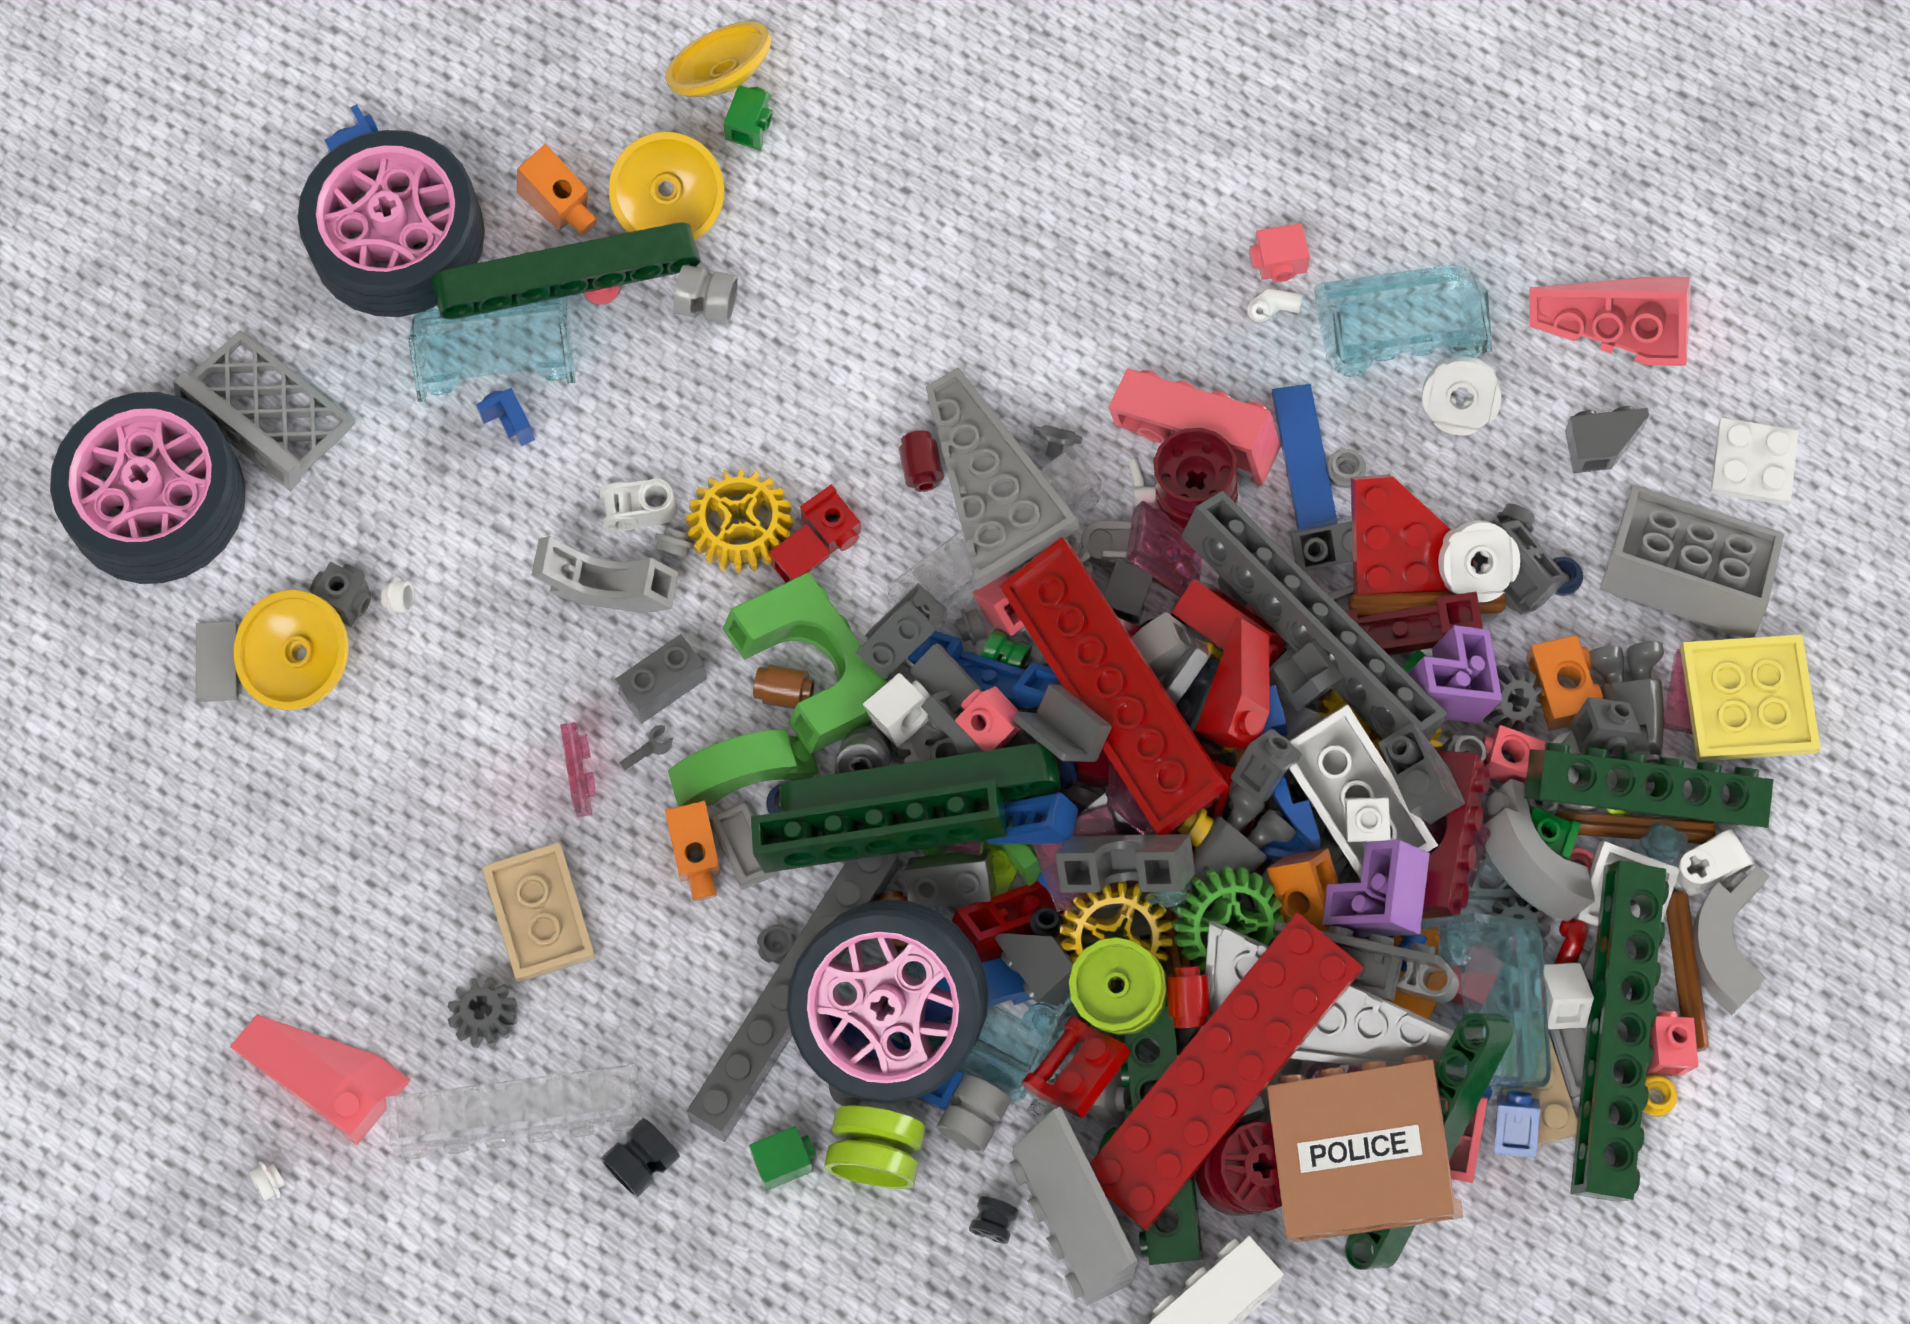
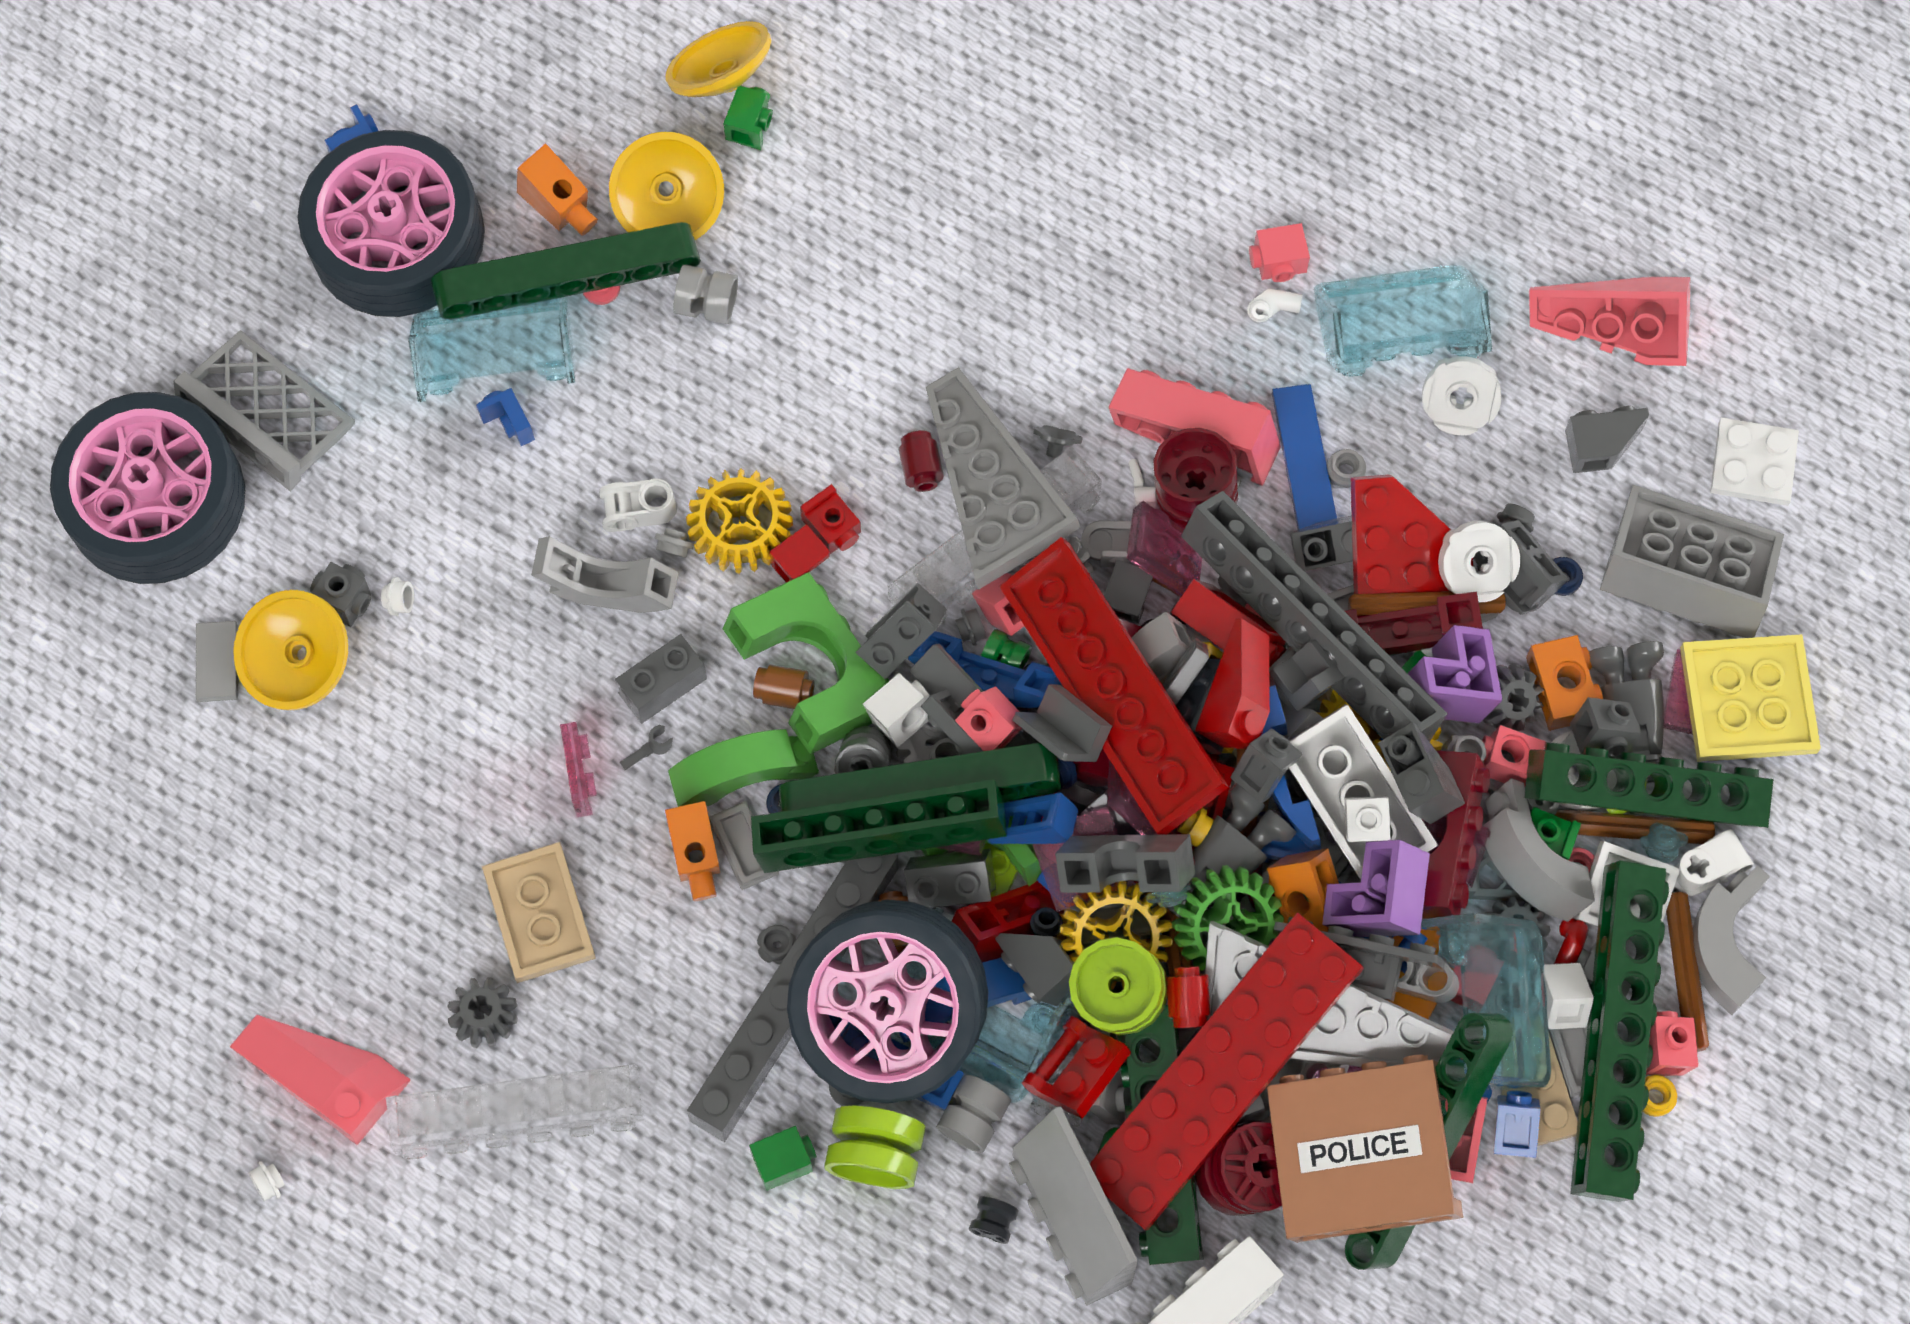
black wheel [600,1117,680,1198] -> none

